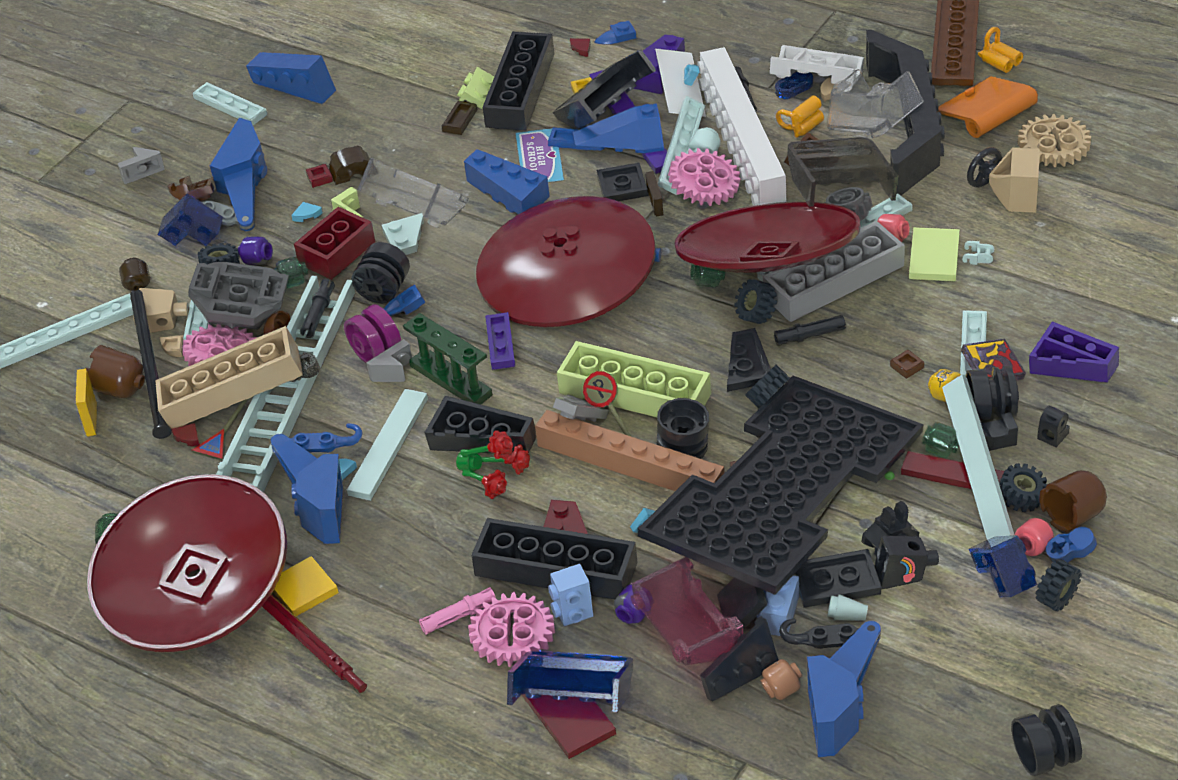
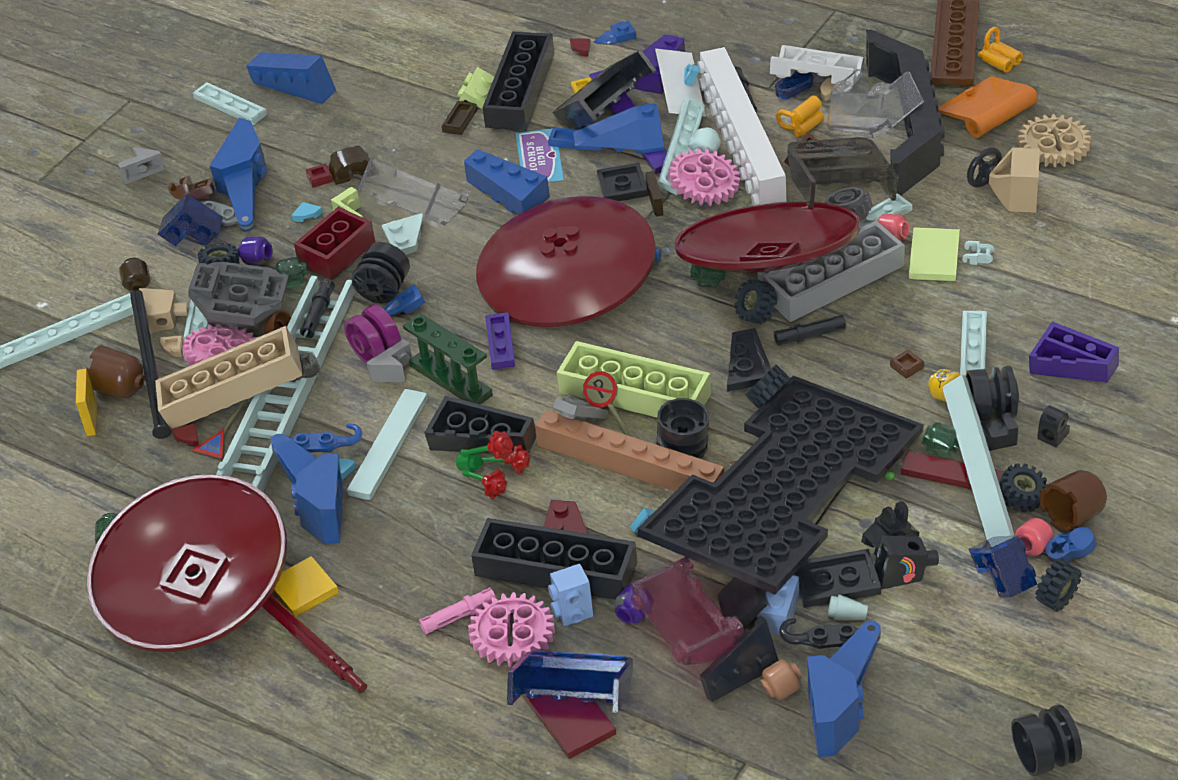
tile [961,339,1026,380] -> none

